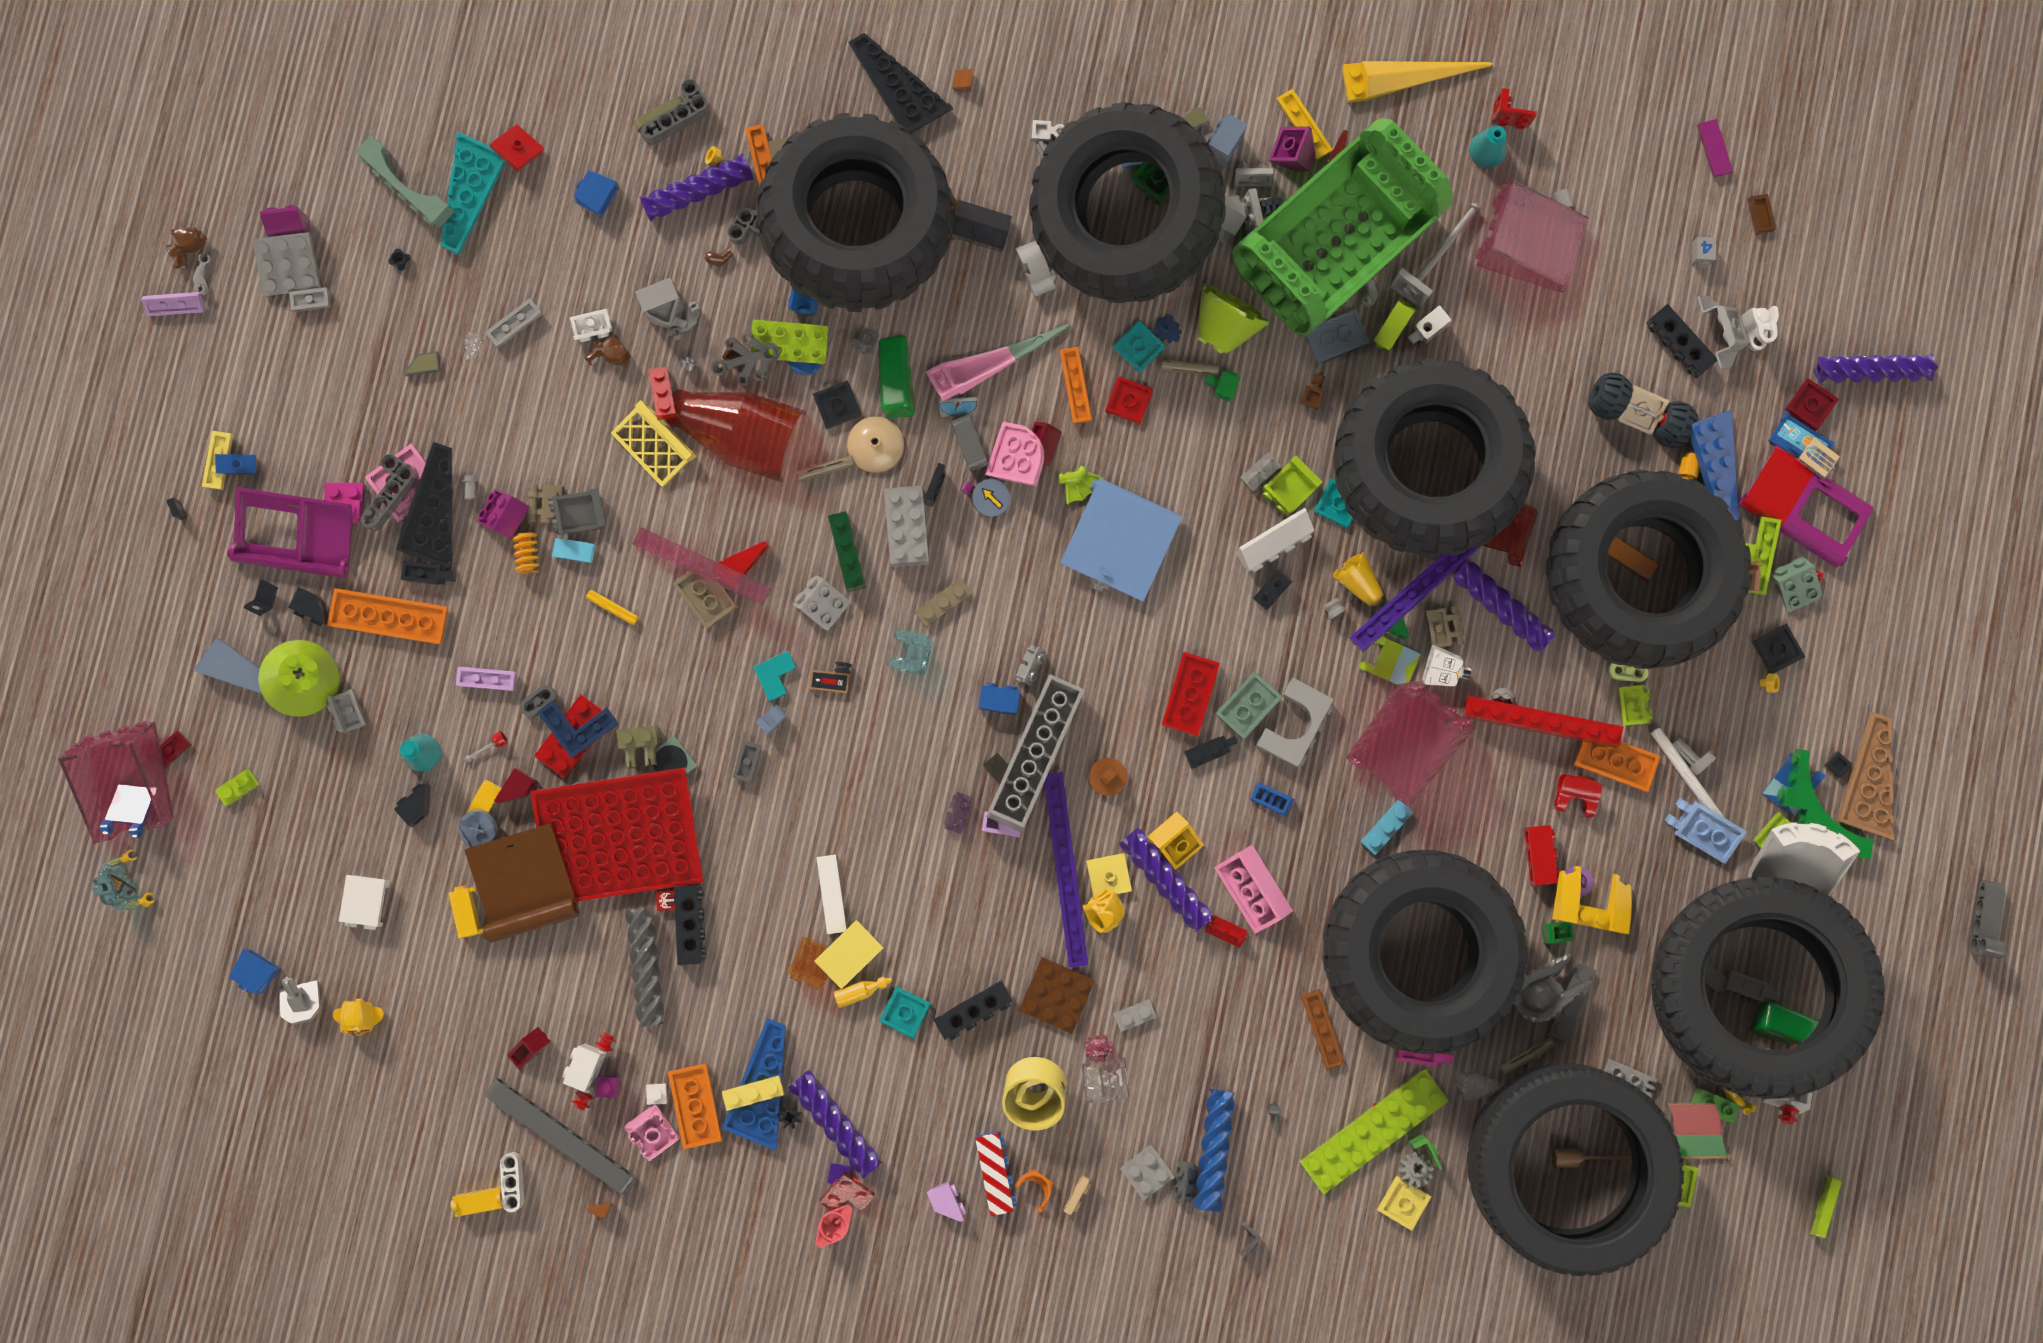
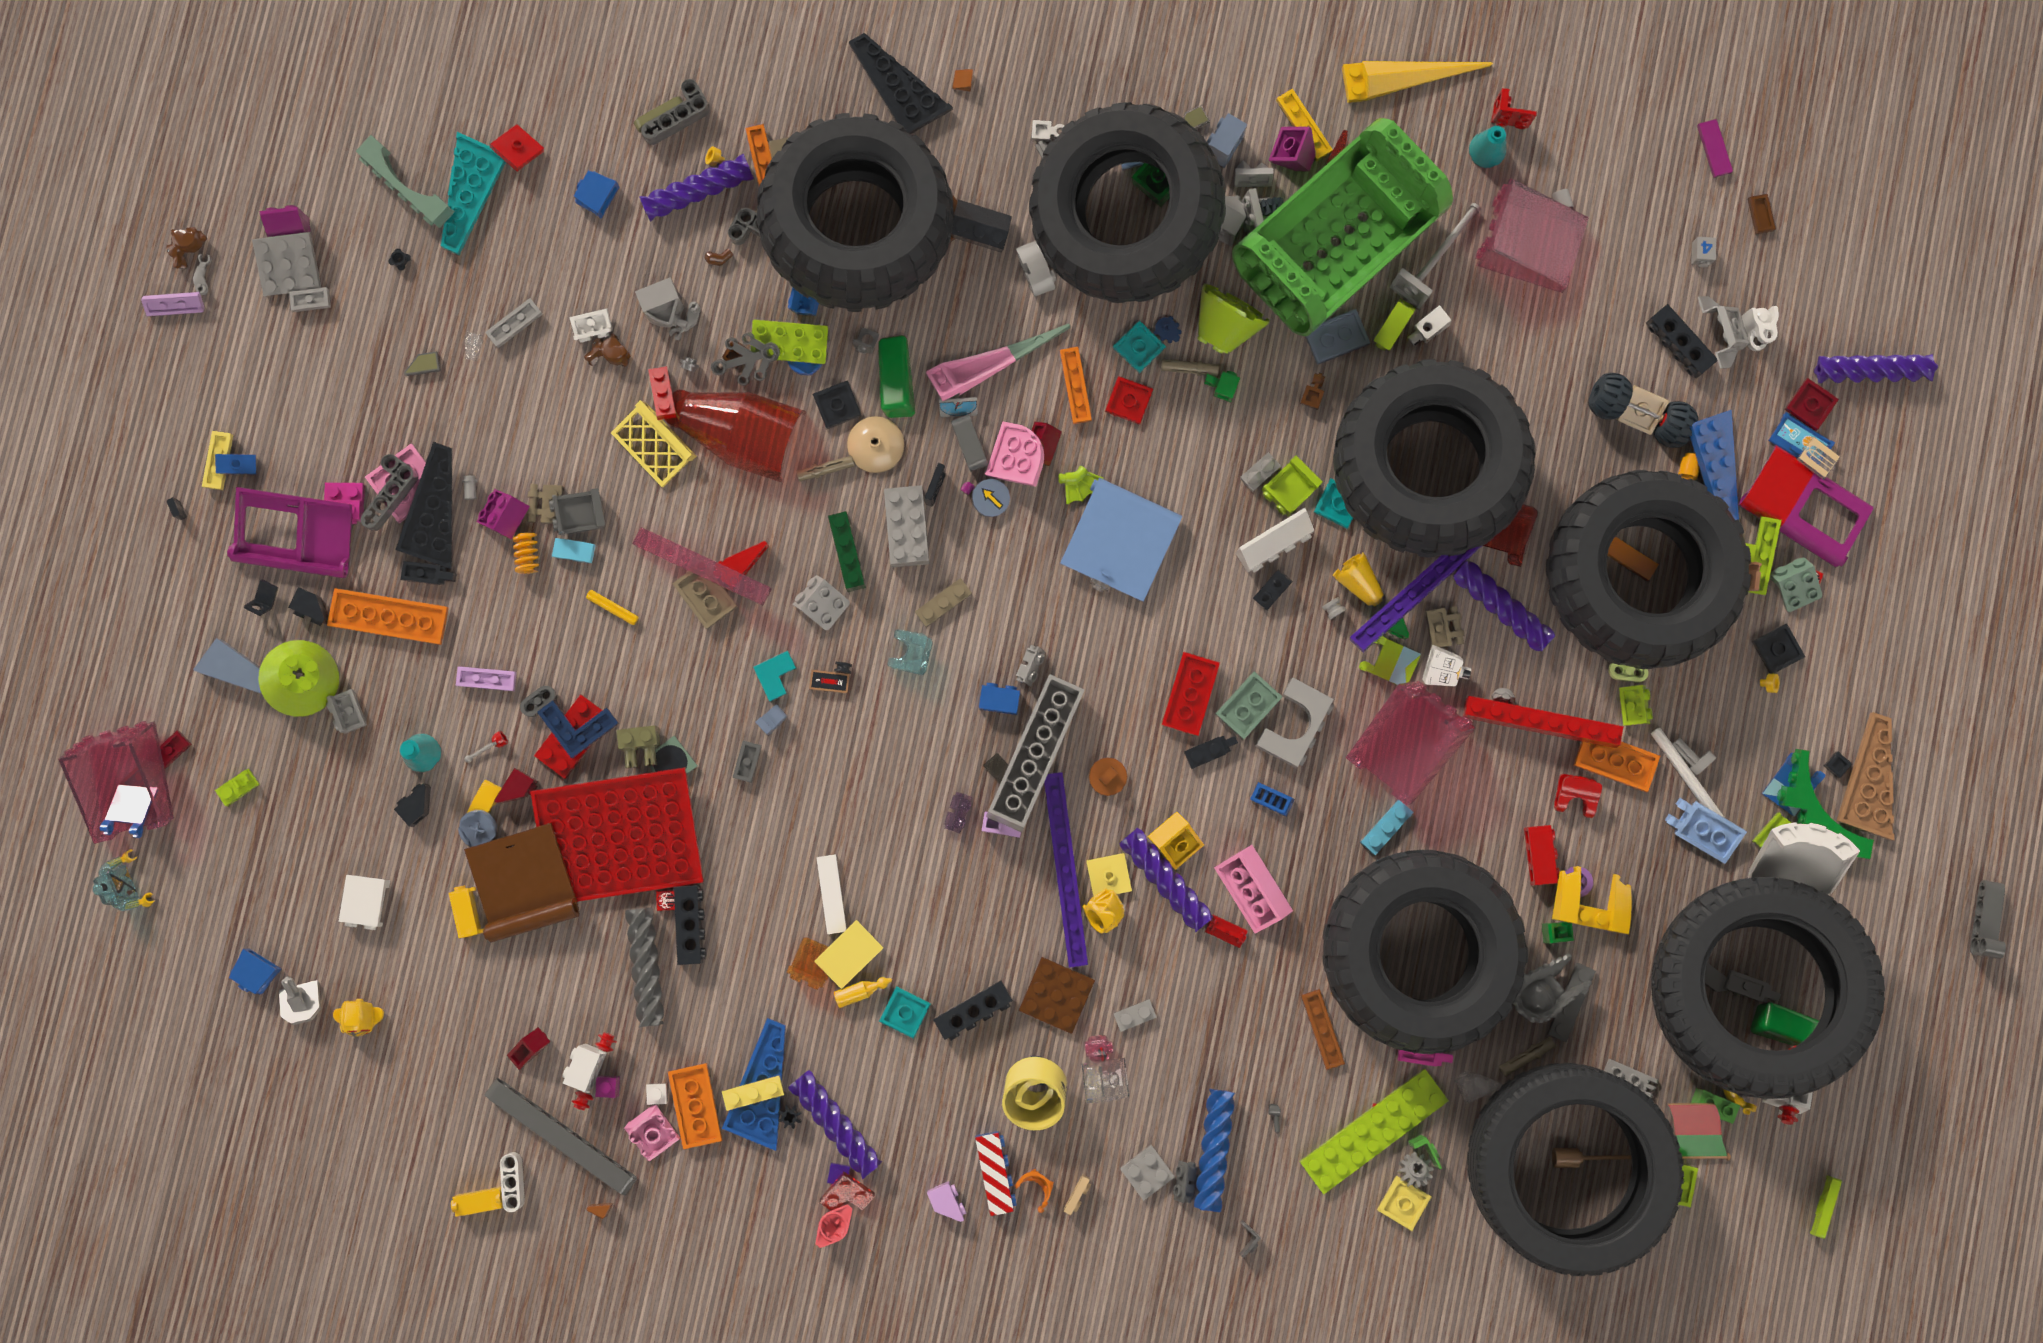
light grey arm [1362,279,1379,307] -> none

